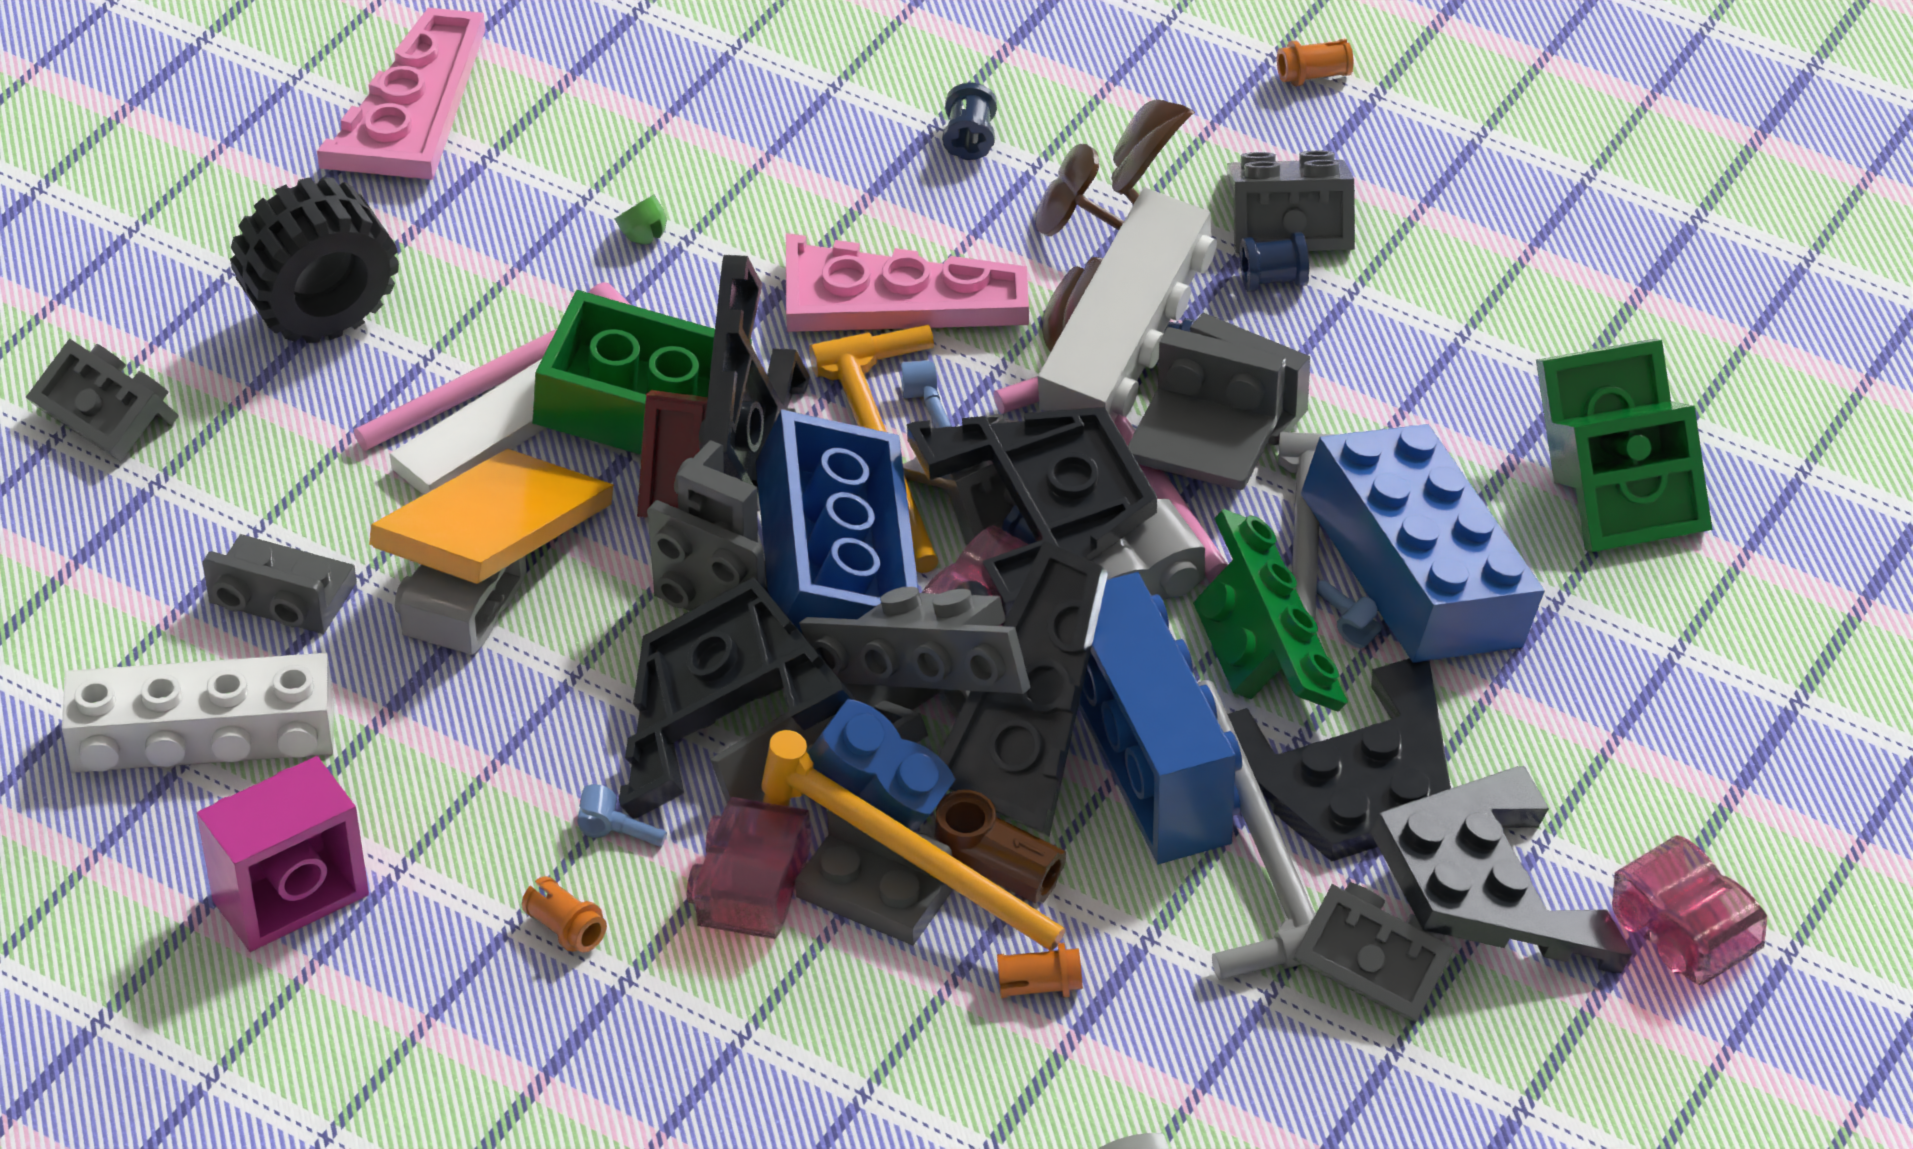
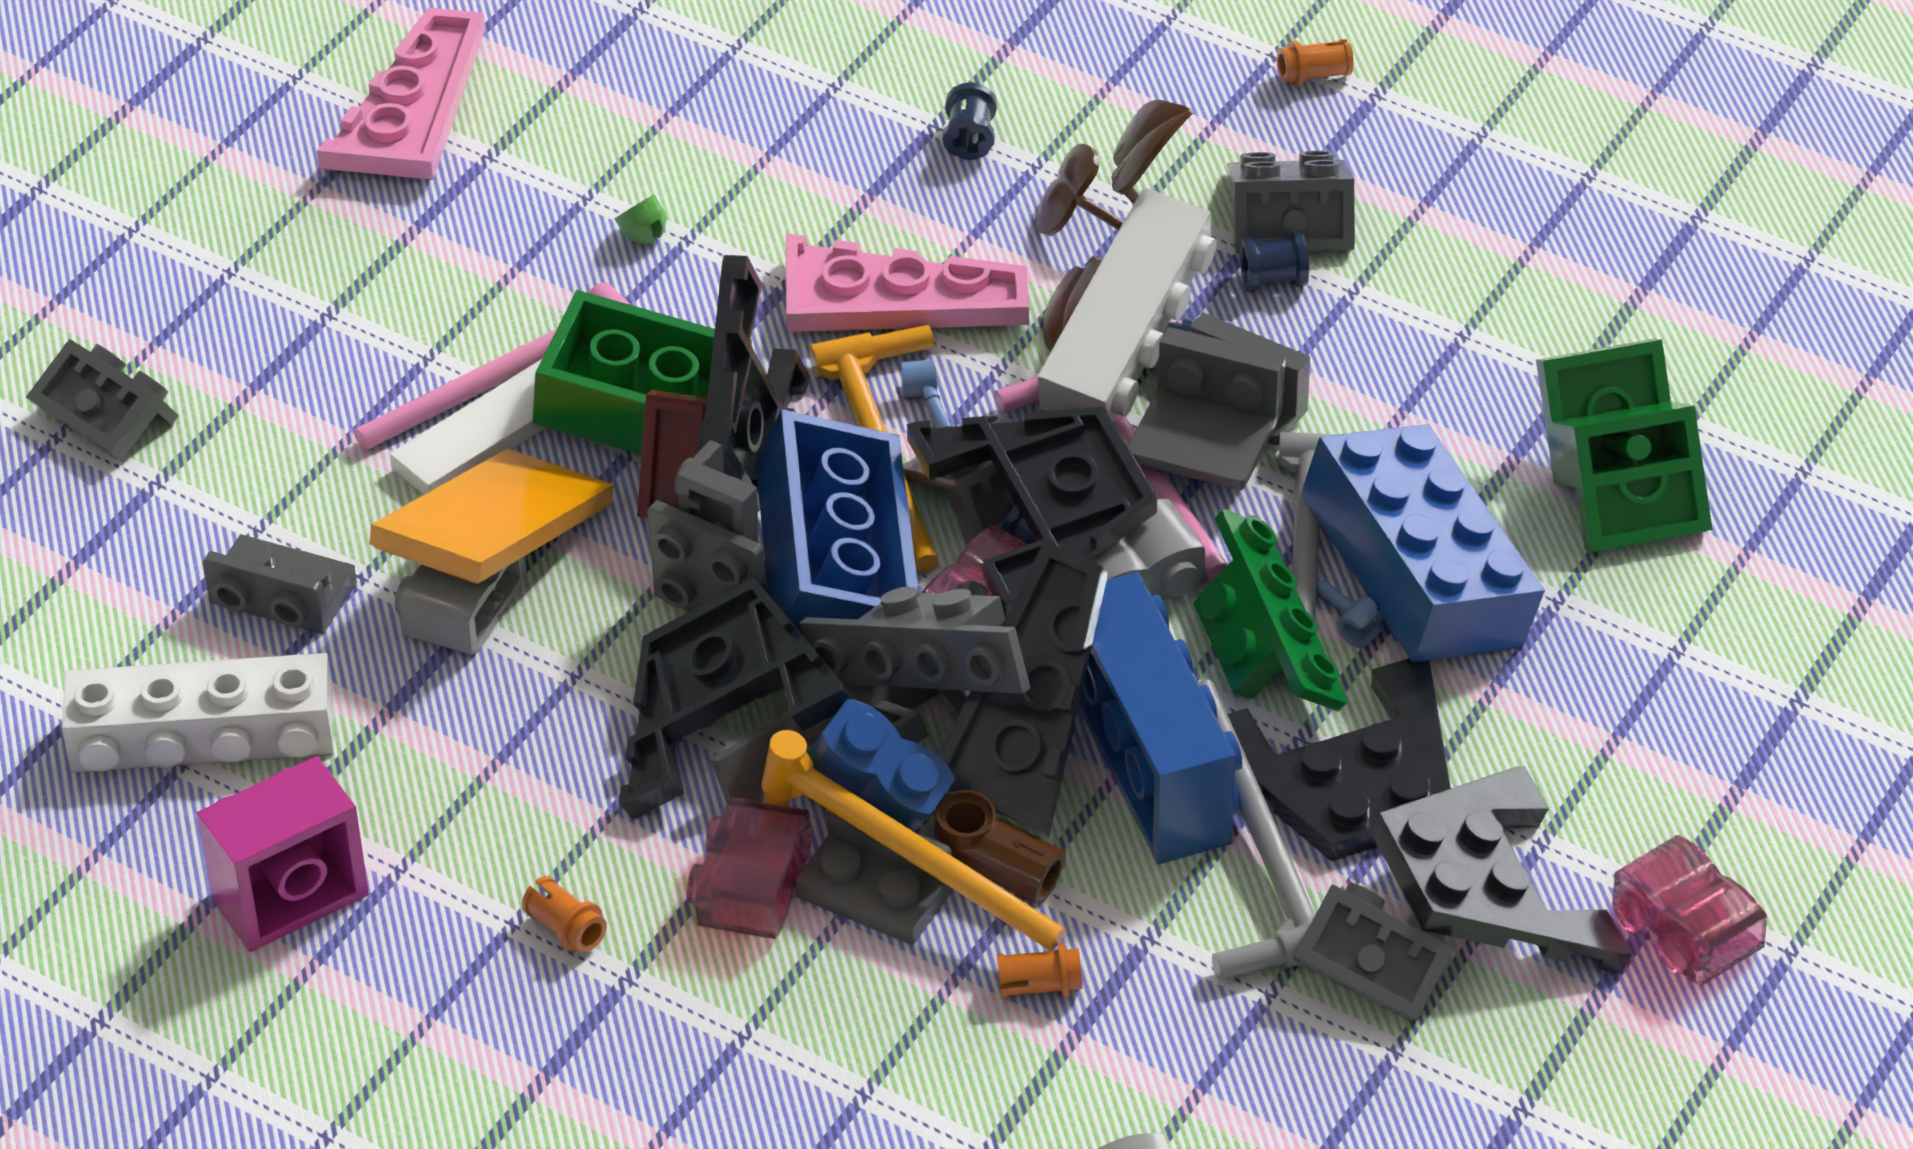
black tyre [230,177,399,343] -> none
medium blue hand [577,784,667,847] -> none

